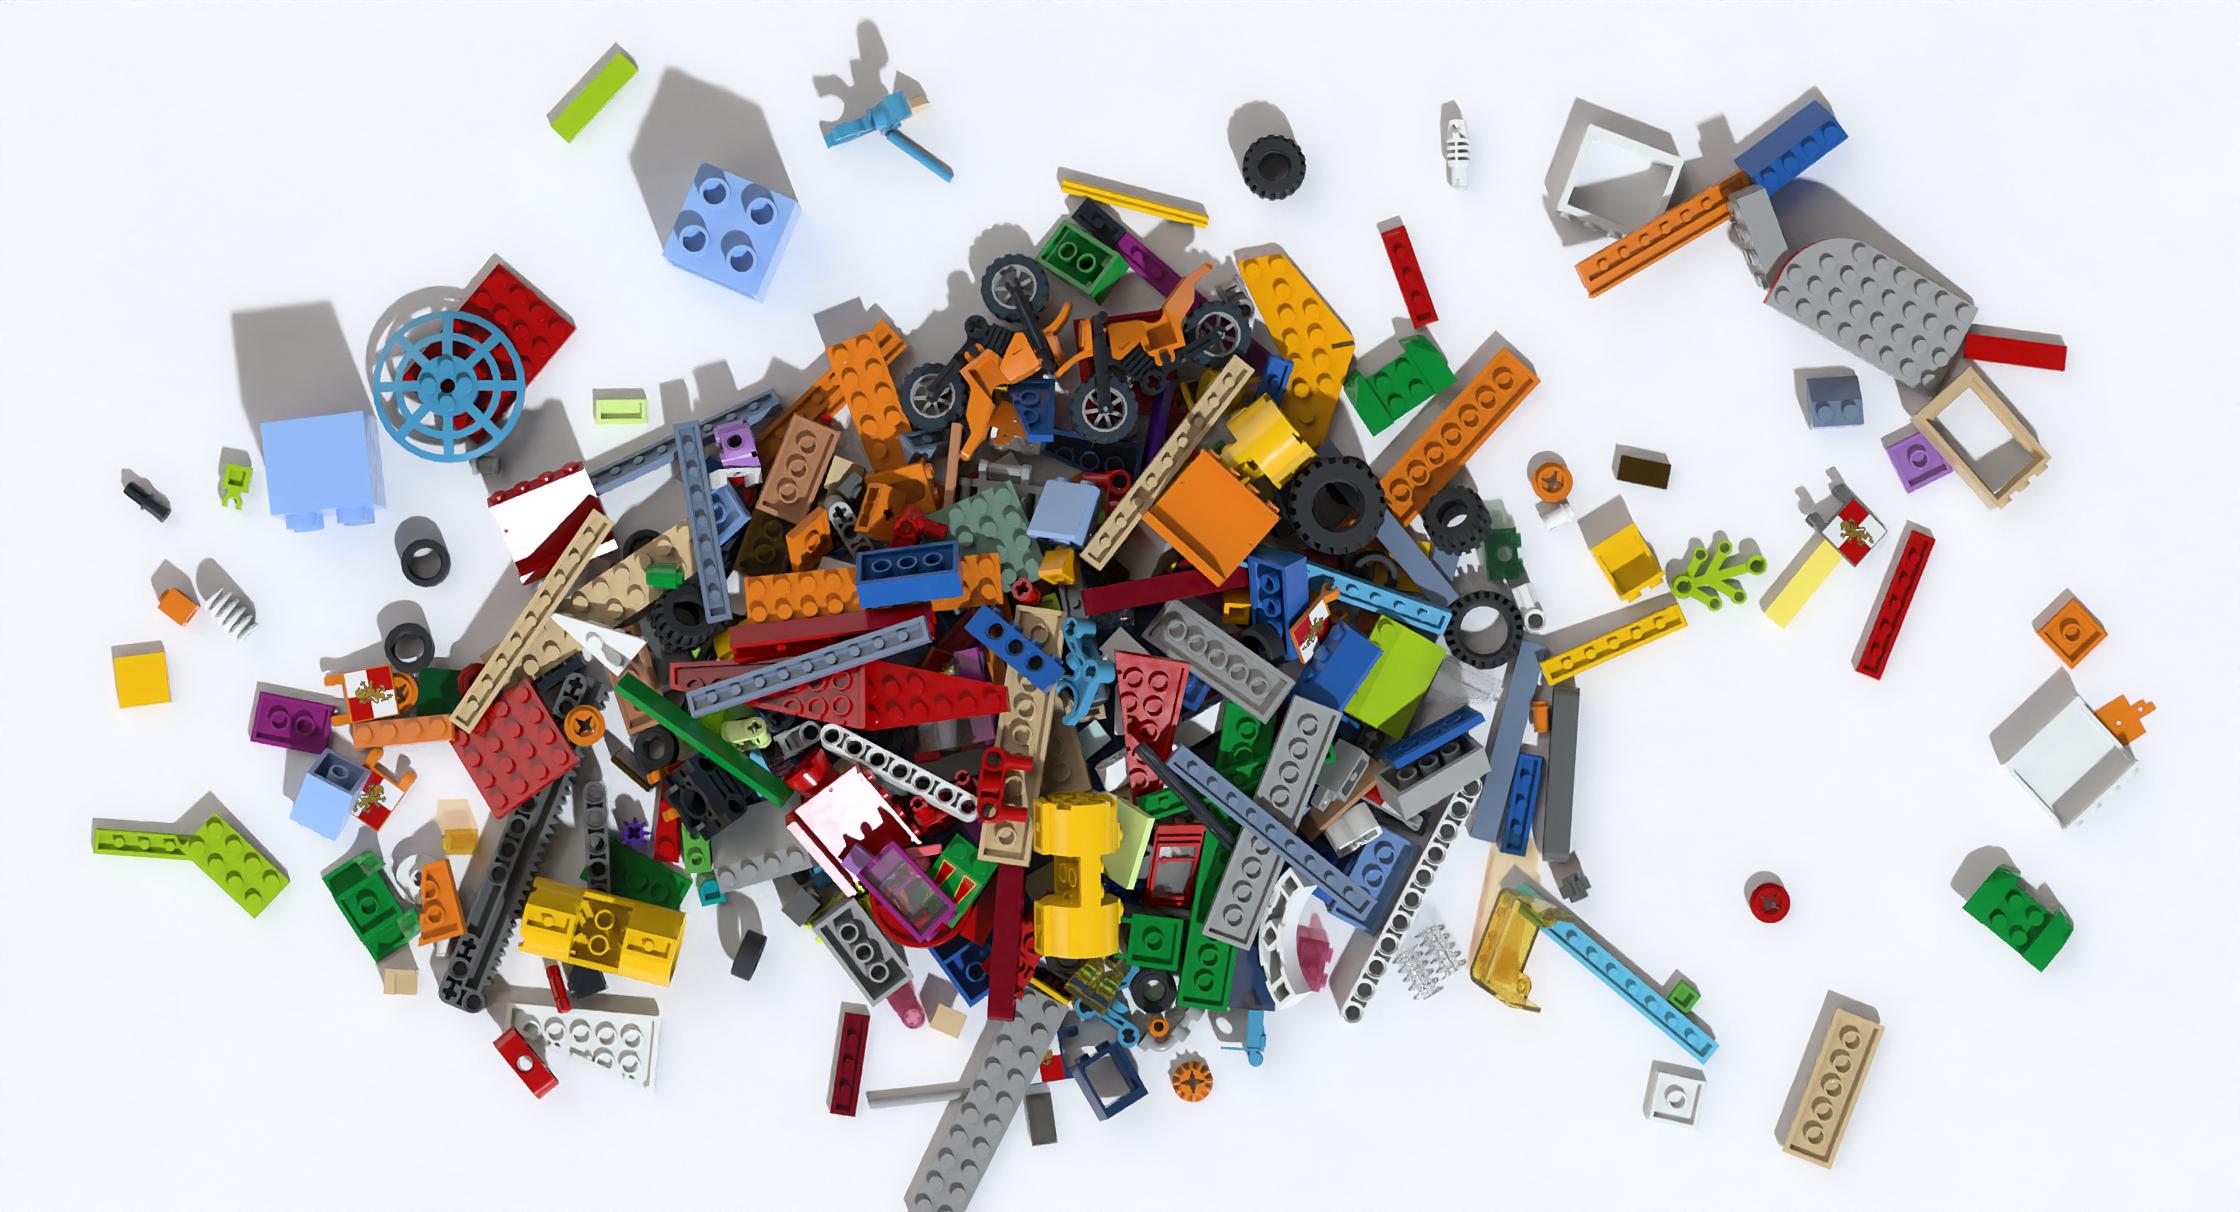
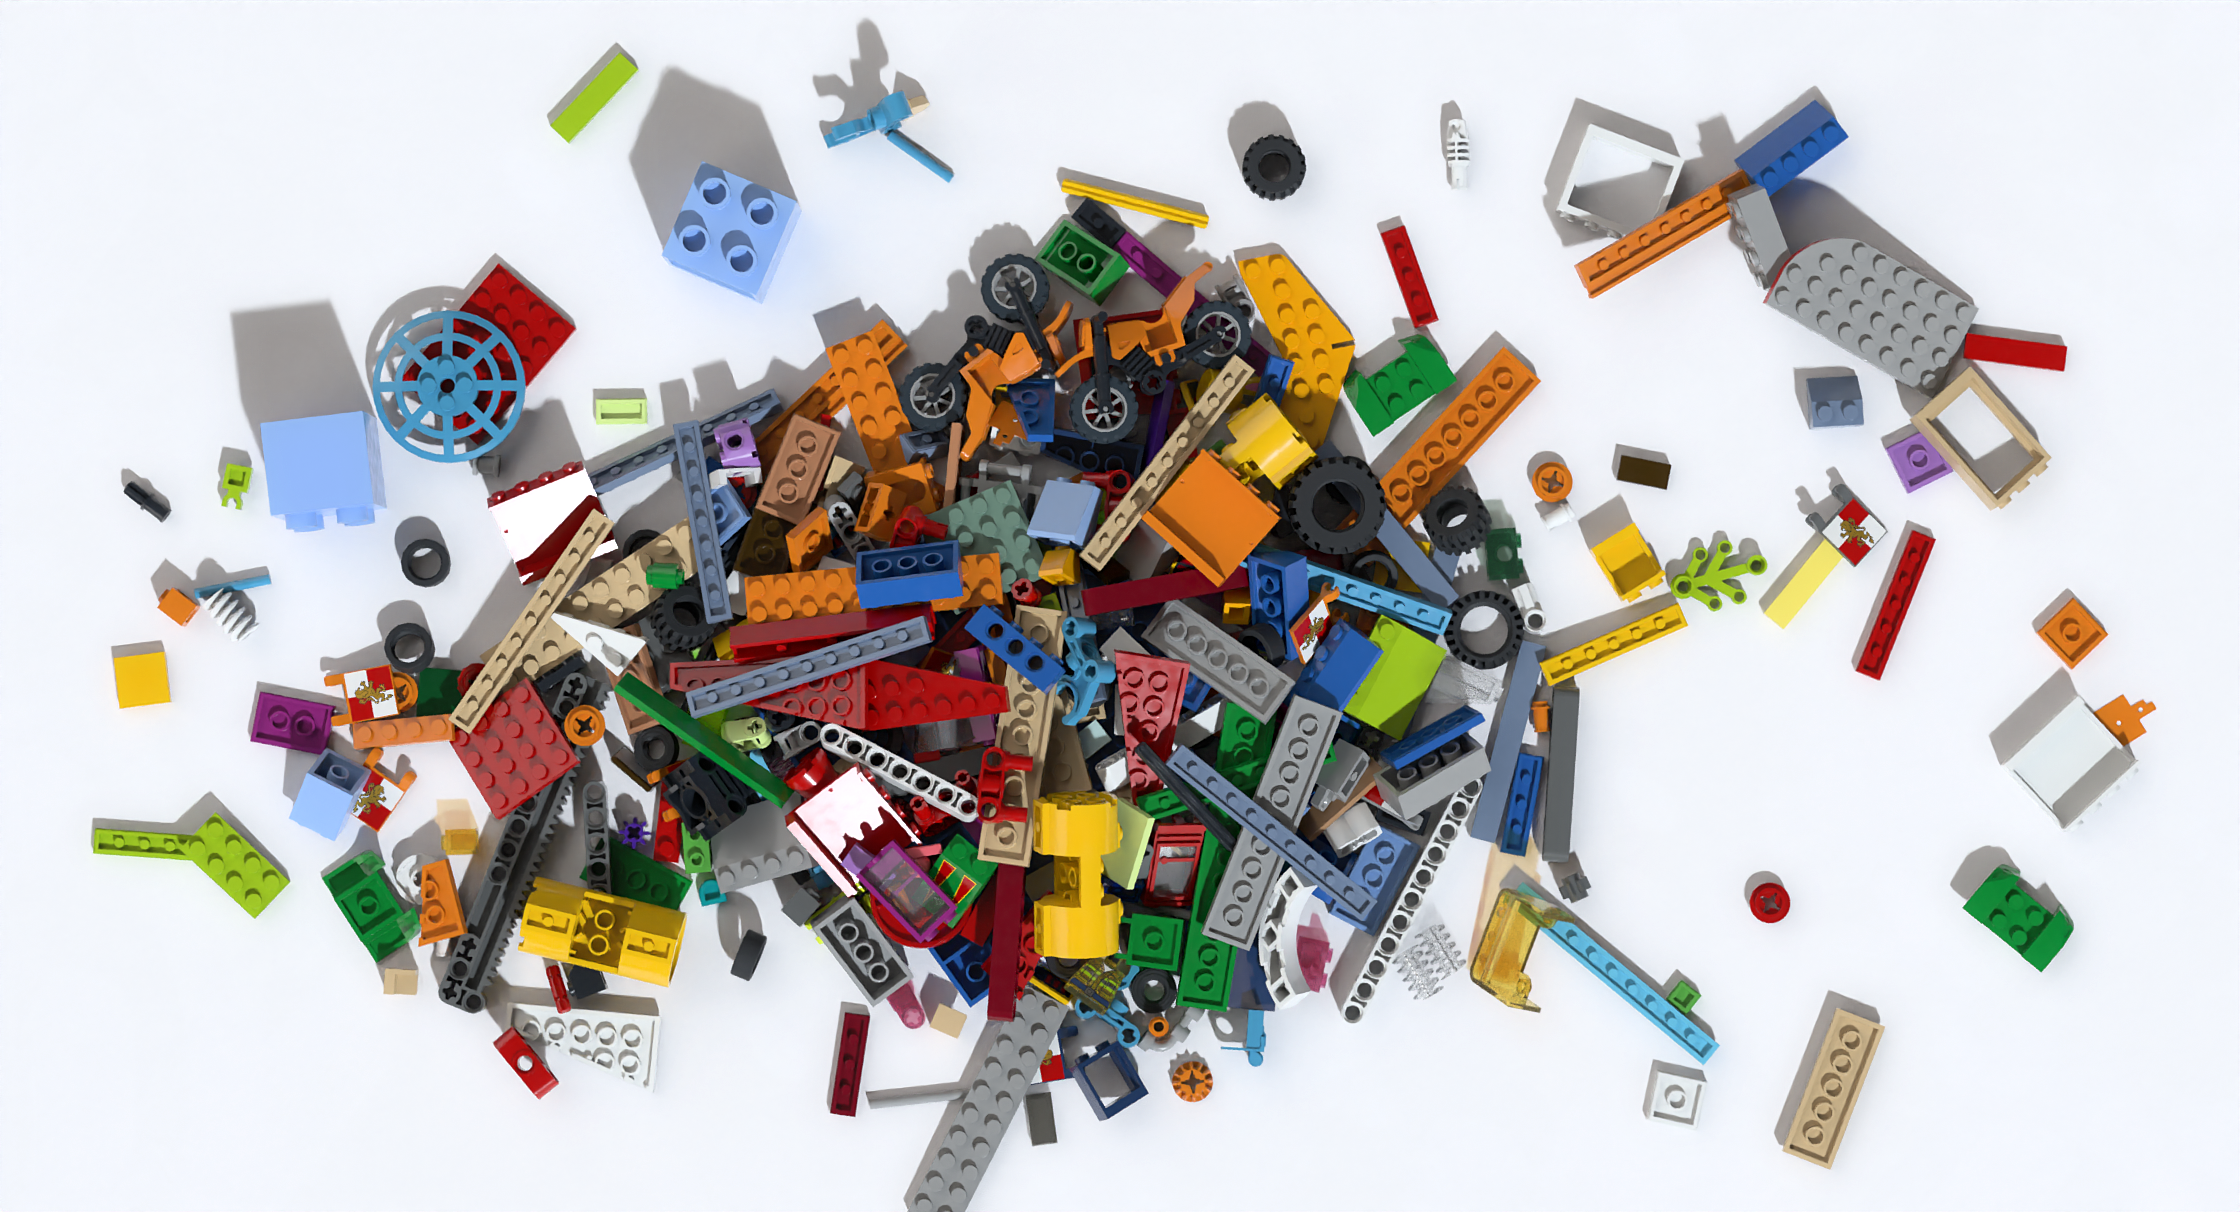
none -> dark azure bar [194,574,272,599]

